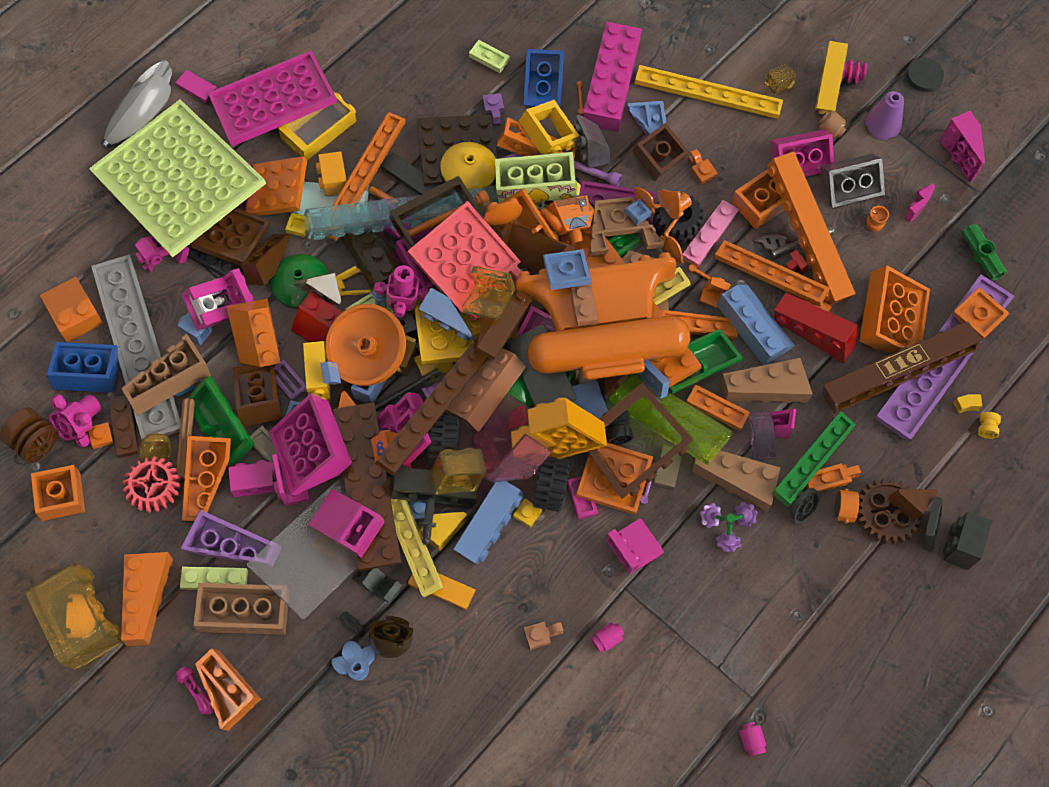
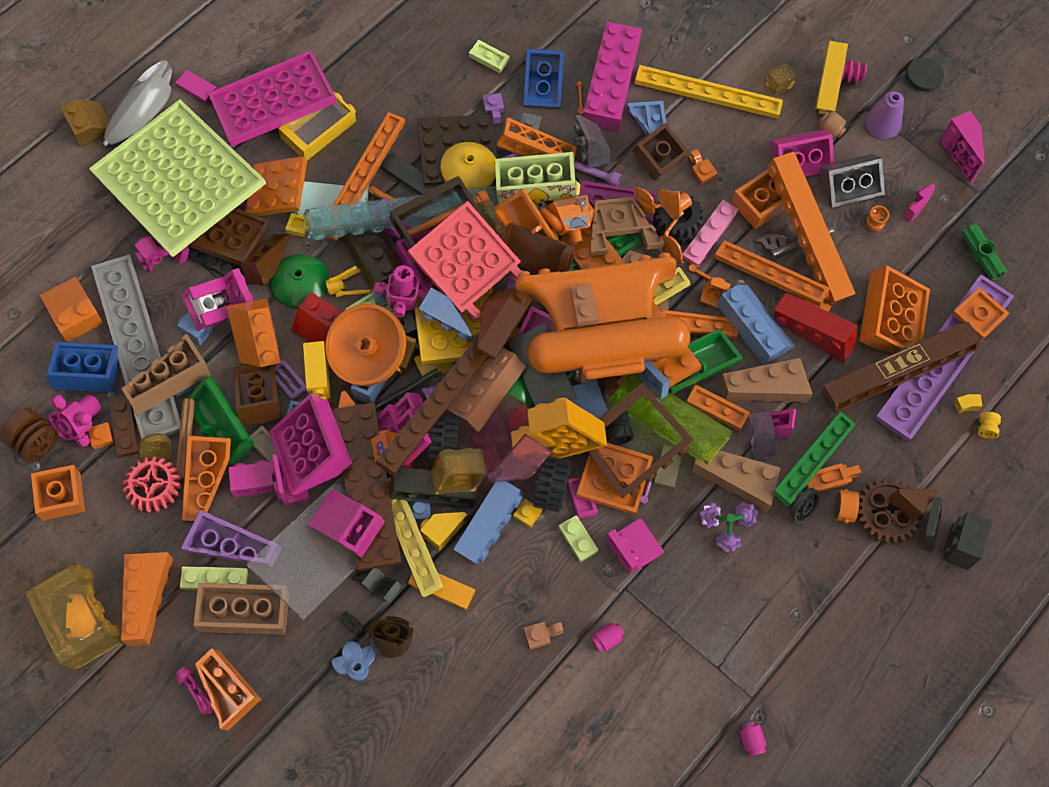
slope [293,273,341,305] -> none
light orange brick [316,152,347,196] -> none
medium blue tile [321,361,341,385] -> none
pearl dark grey piece [420,497,436,545] -> none
clear yellow bracket [462,266,516,320] -> none
orange dish [484,198,522,226] -> none
yellow window [519,100,579,155] -> none
medium blue tile [543,249,591,290] -> none
medium blue tile [624,199,652,225] -> none
red tile [786,249,809,275] -> none
none -> pearl gold slope [60,99,110,147]
none -> yellowish green plate [558,515,599,563]

